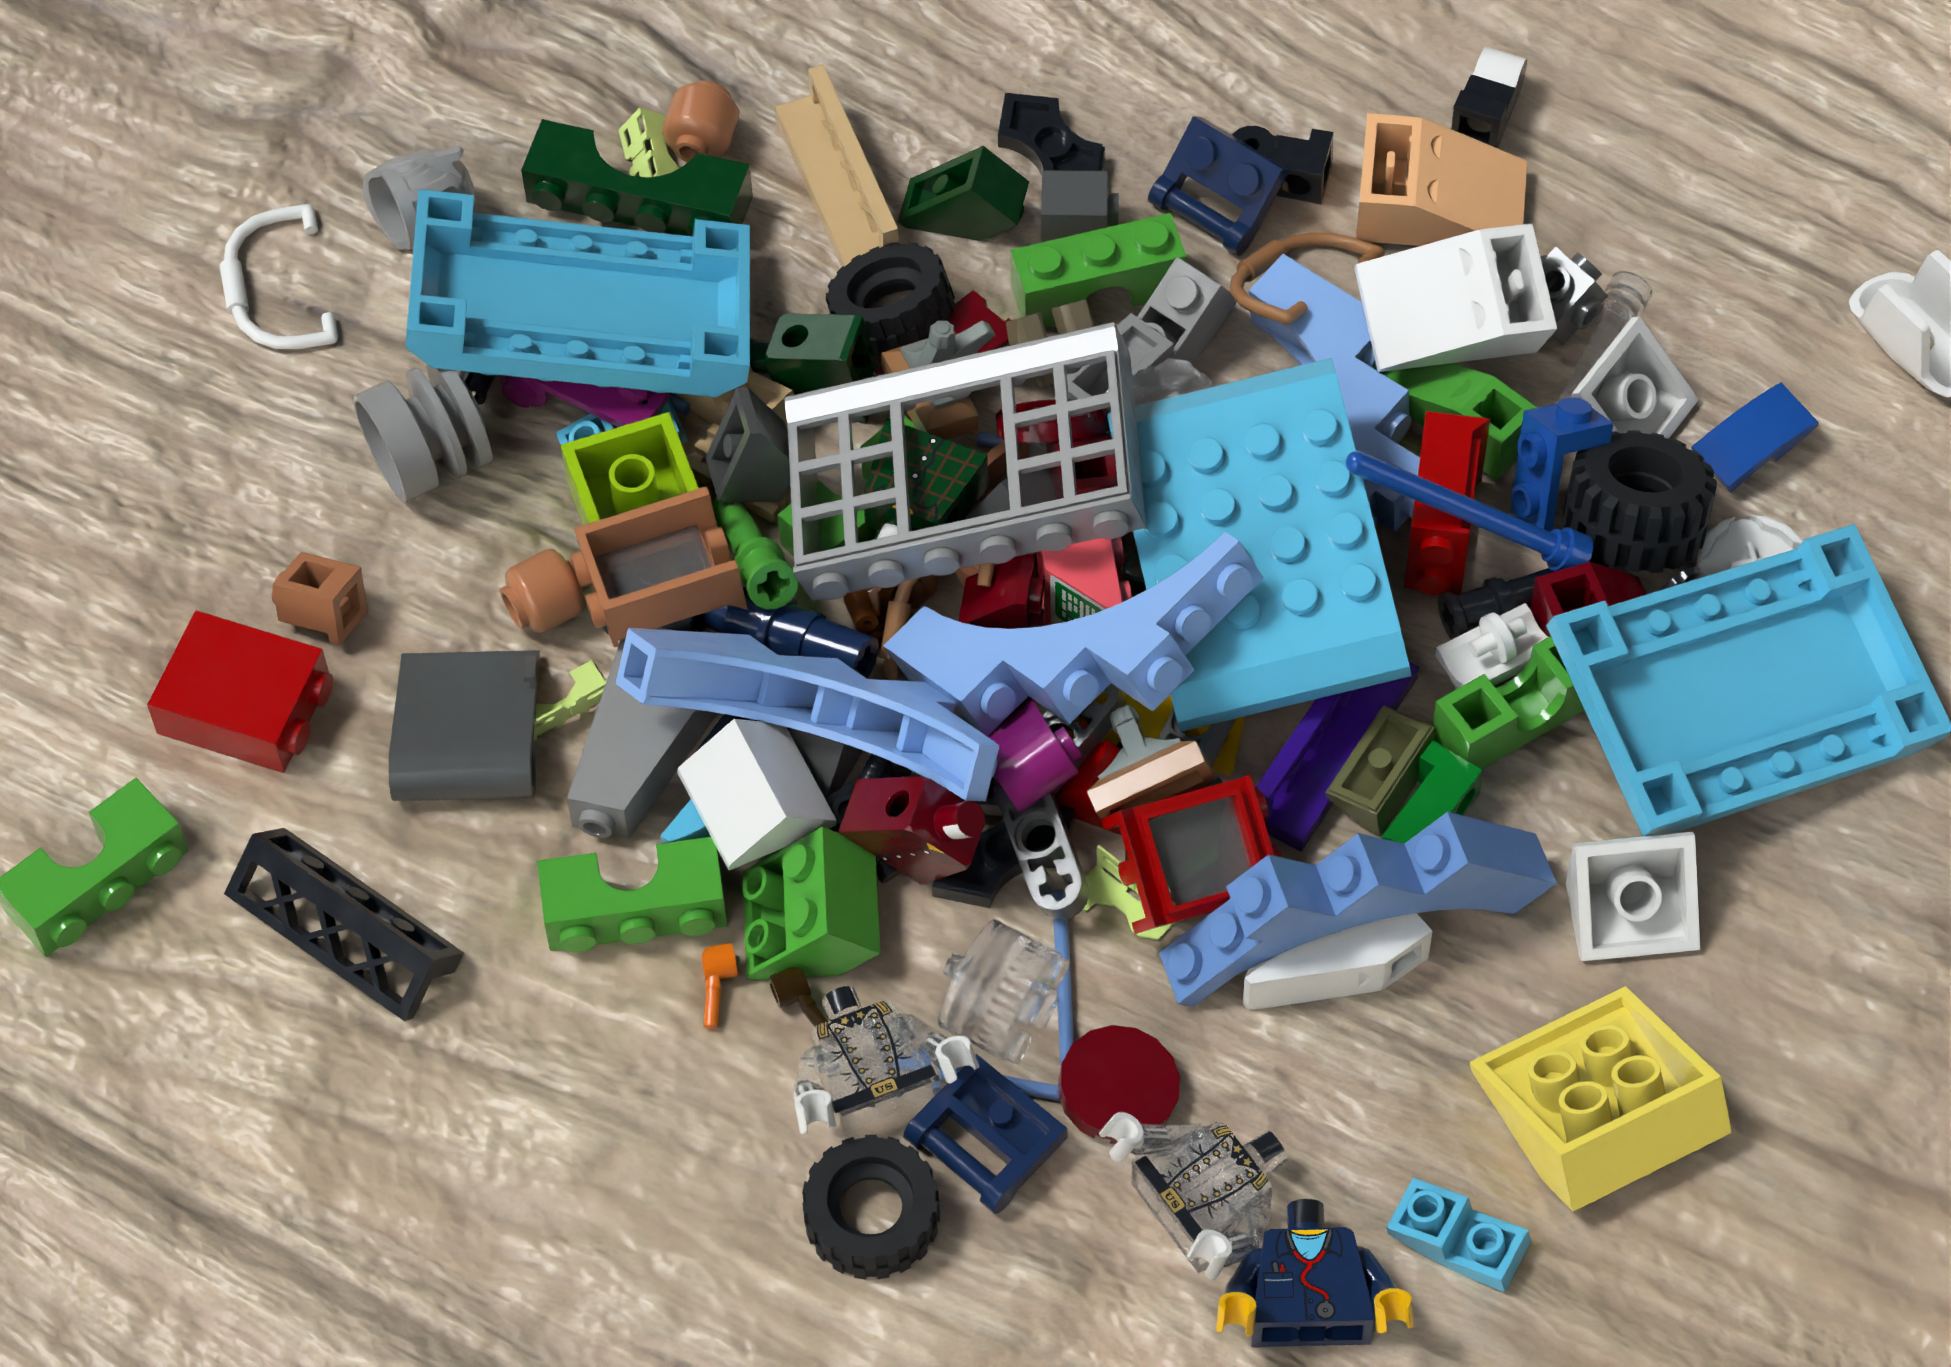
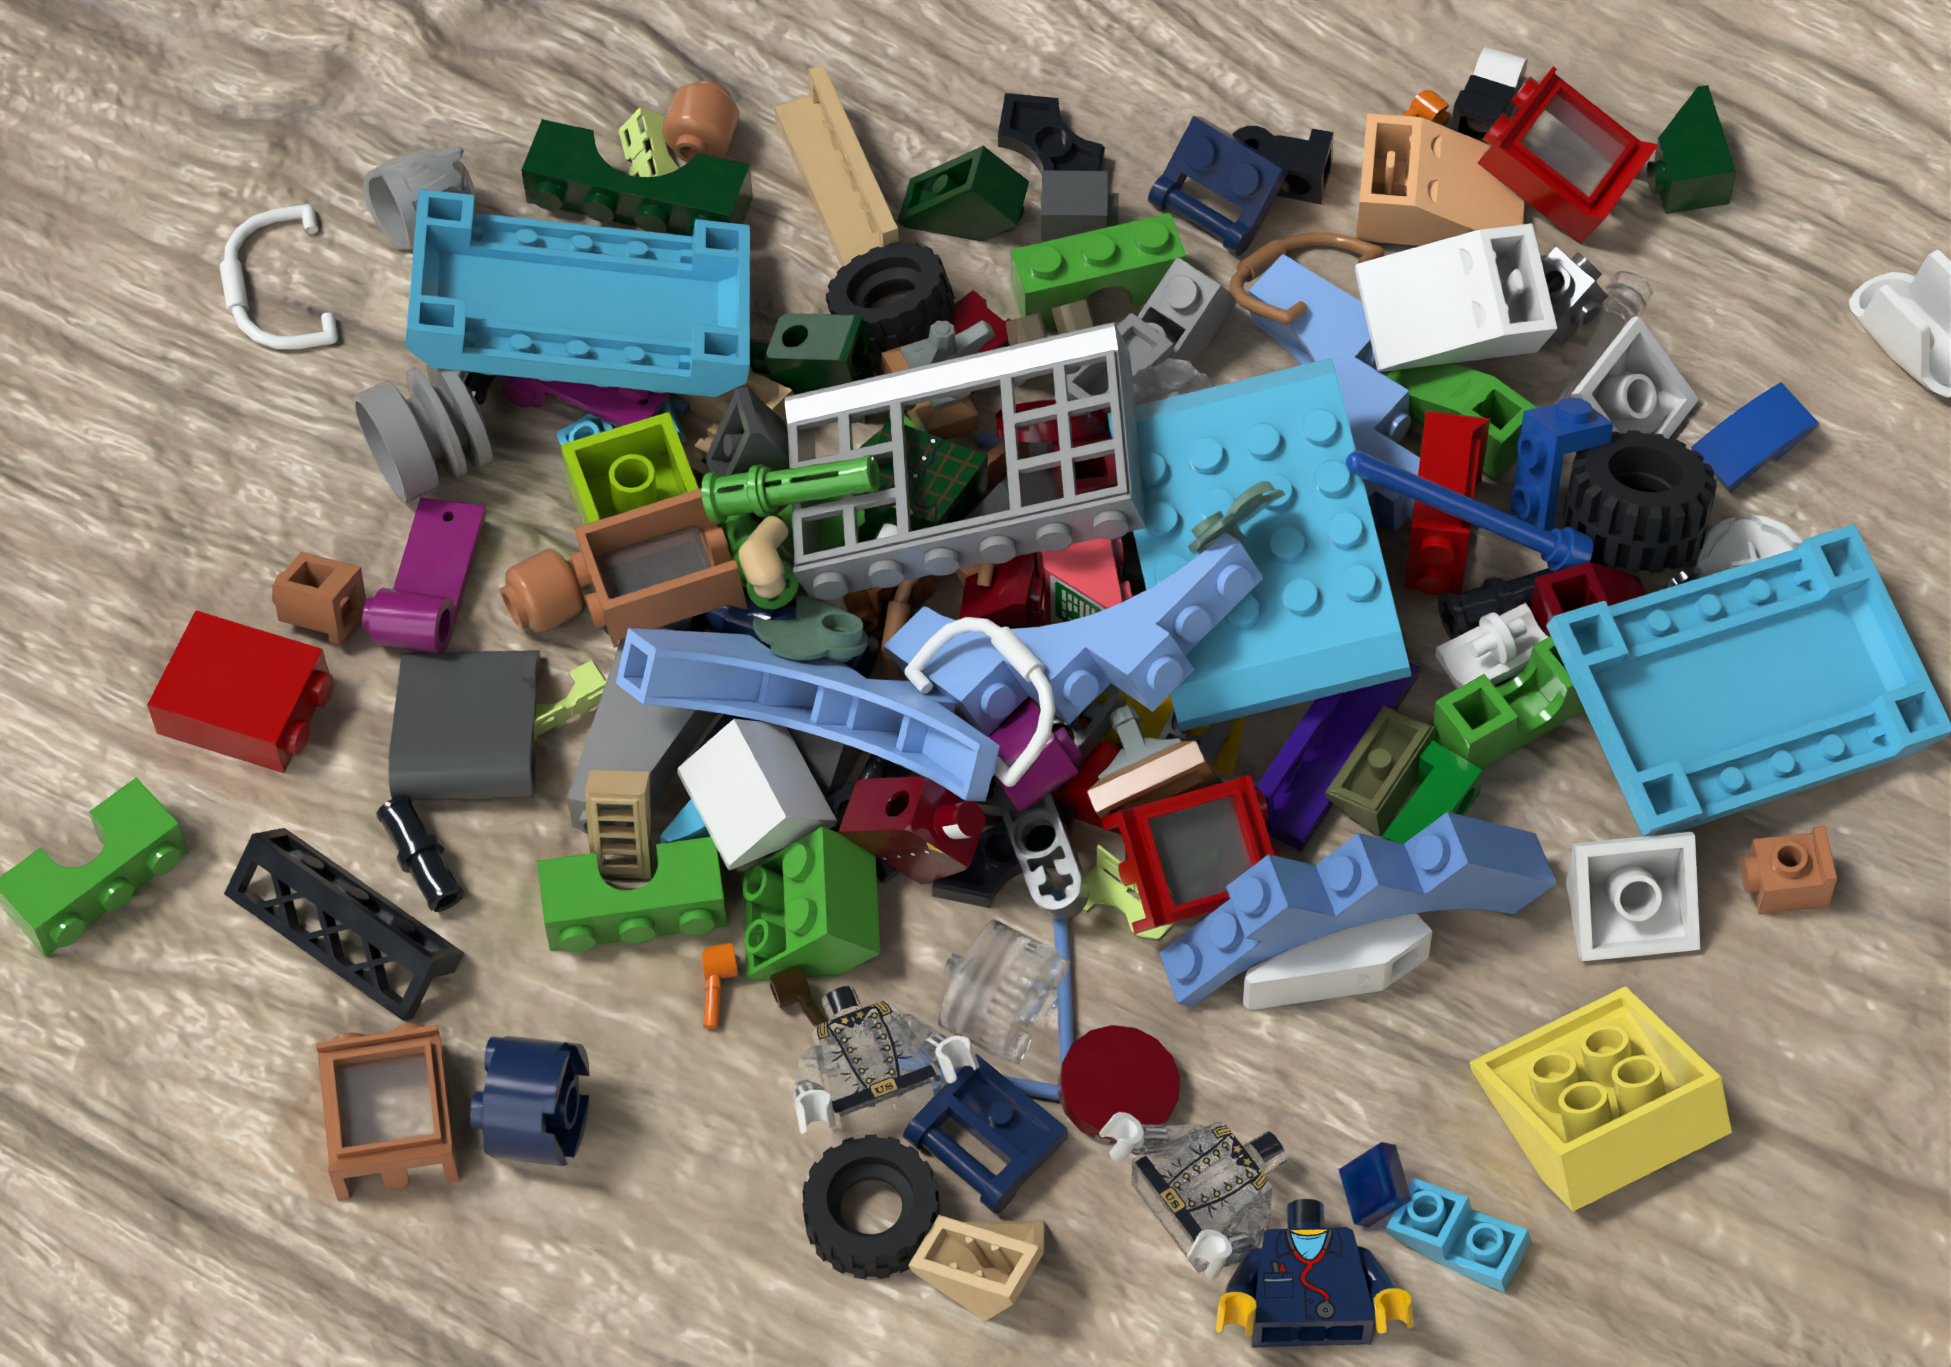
none -> nougat window [316,1023,460,1201]
none -> magenta door [362,497,487,654]
none -> black pin [376,795,464,912]
none -> dark blue brick [470,1036,590,1166]
none -> tan slope [585,770,652,879]
none -> bright green pin [701,455,880,524]
none -> tan arm [739,516,788,599]
none -> sand green plate [753,596,868,663]
none -> white piece [905,617,1056,787]
none -> tan slope [908,1215,1044,1322]
none -> sand green plate [1188,481,1285,555]
none -> clear blue tile [1338,1142,1412,1227]
none -> orange hand [1400,90,1450,126]
none -> red window [1477,66,1659,244]
none -> dark green slope [1647,85,1736,214]
none -> nougat brick [1740,826,1837,914]

